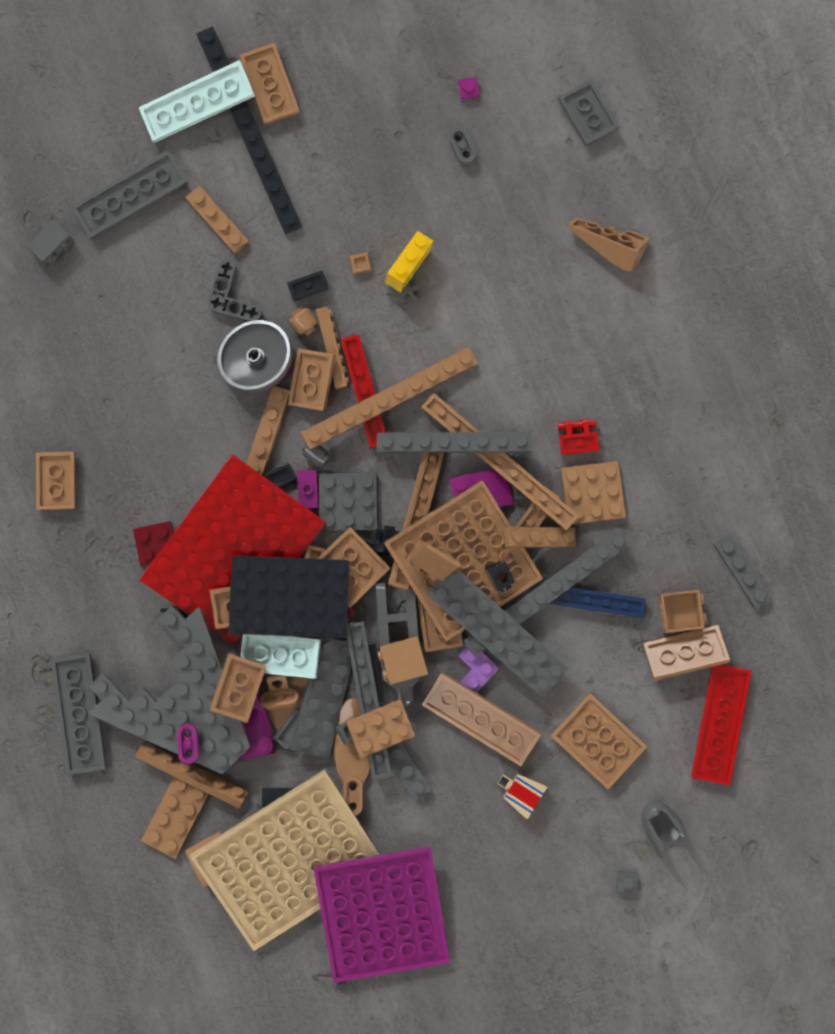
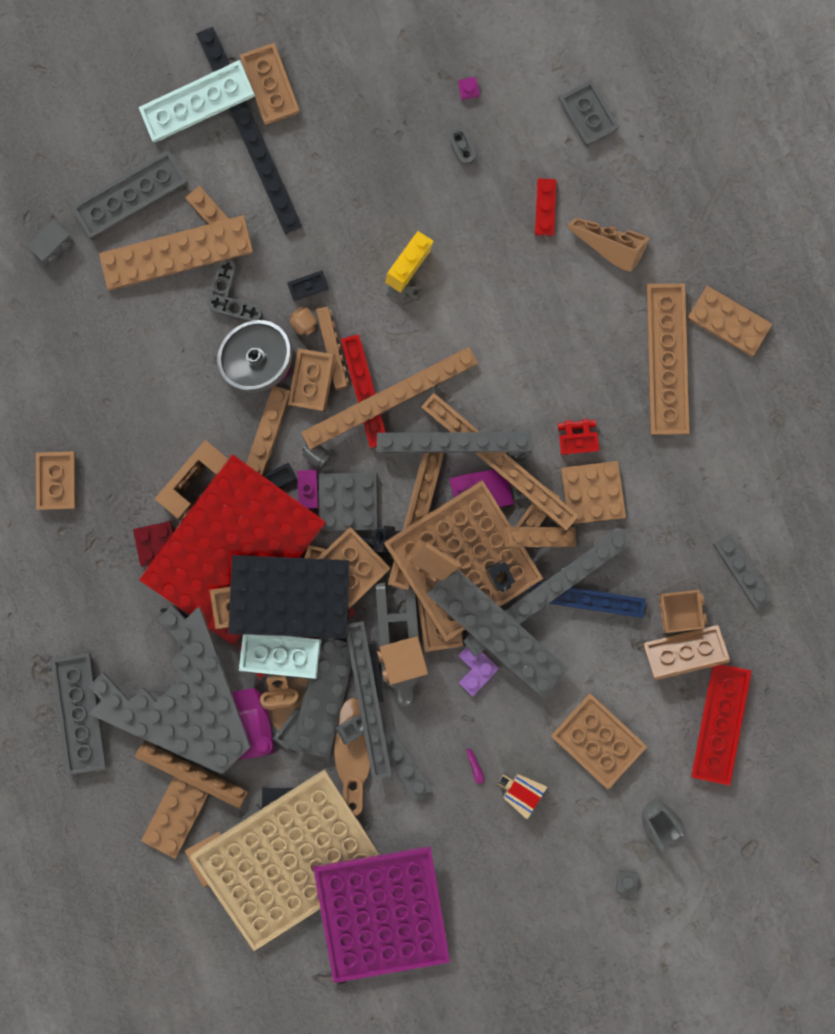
magenta plate [177,723,199,764] -> none
medium nougat plate [209,654,266,723] -> none
medium nougat plate [346,699,415,758] -> none
medium nougat tile [349,252,372,275] -> none
medium nougat plate [422,672,542,766] -> none
none -> medium nougat plate [99,215,254,291]
none -> medium nougat plate [155,440,228,521]
none -> magenta piece [467,748,484,784]
none -> red plate [535,178,556,236]
none -> medium nougat plate [646,283,689,435]
none -> medium nougat plate [687,286,772,357]

